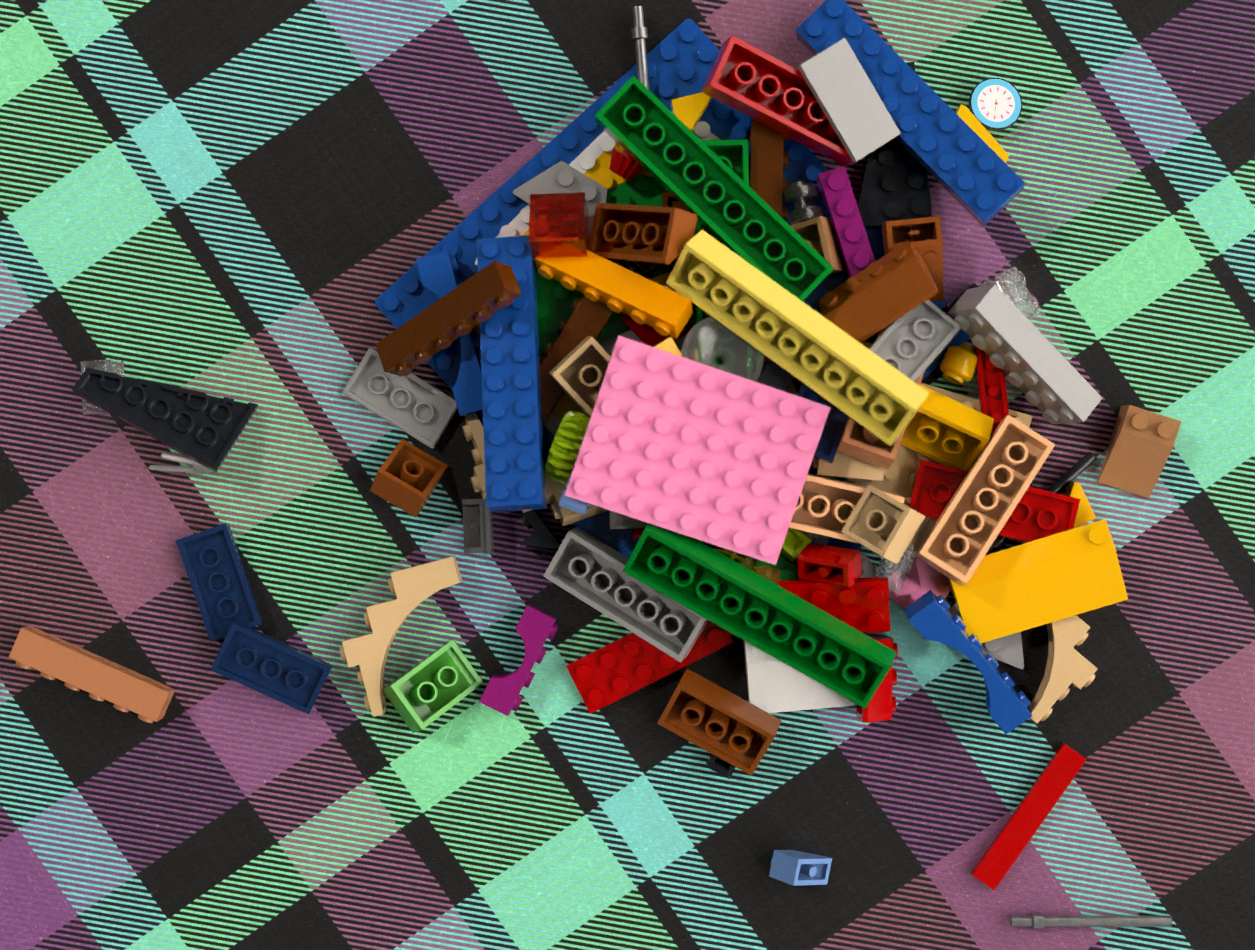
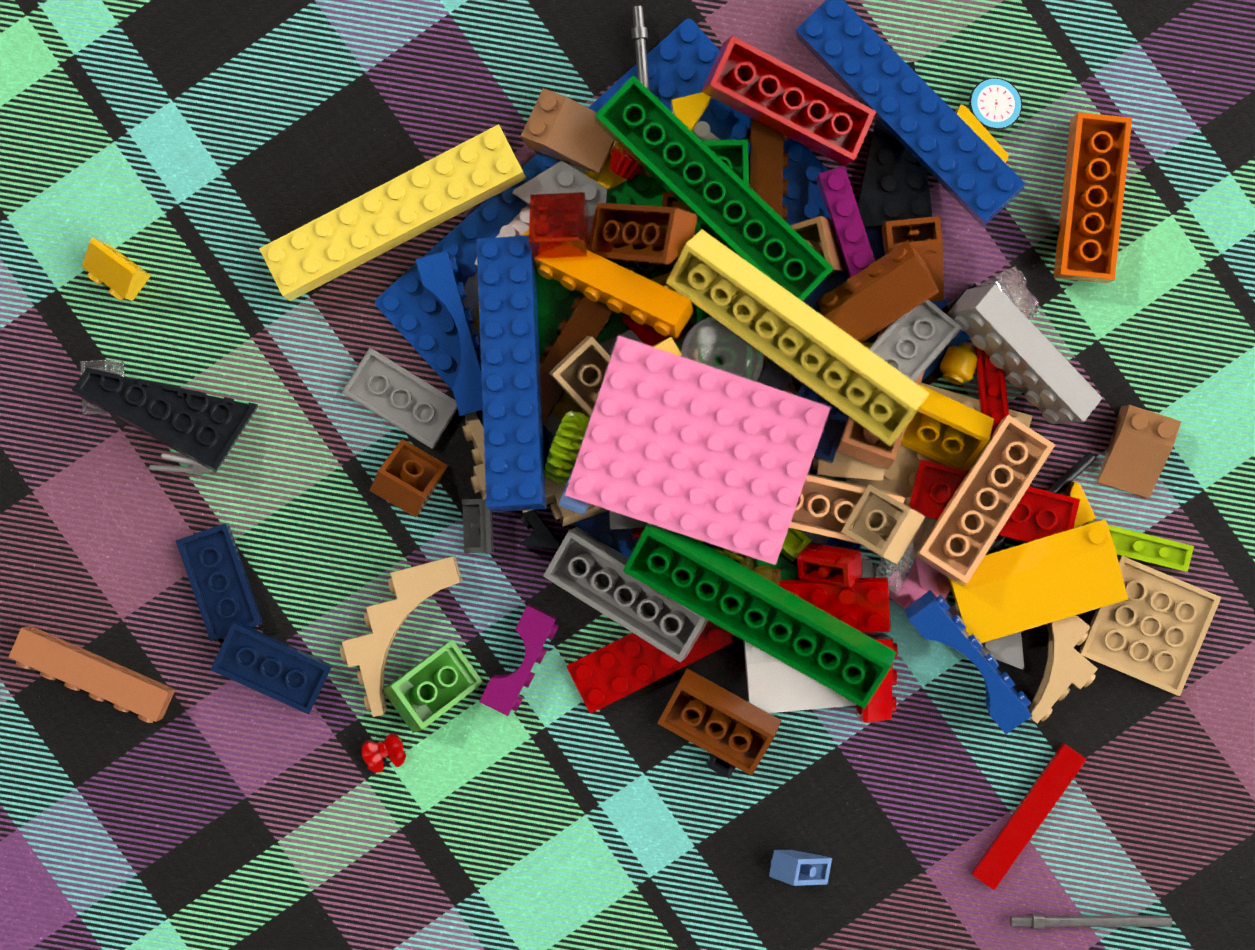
reddish brown brick [375,261,522,376] -> none
clear smoke brick [783,181,826,224] -> none
tile [797,38,901,163] -> none
none -> yellow slope [82,237,151,301]
none -> light yellow brick [259,124,527,301]
none -> red piece [362,733,406,773]
none -> medium nougat slope [521,88,615,175]
none -> orange brick [1053,112,1132,283]
none -> tan plate [1079,555,1221,696]
none -> lime plate [1086,520,1194,572]

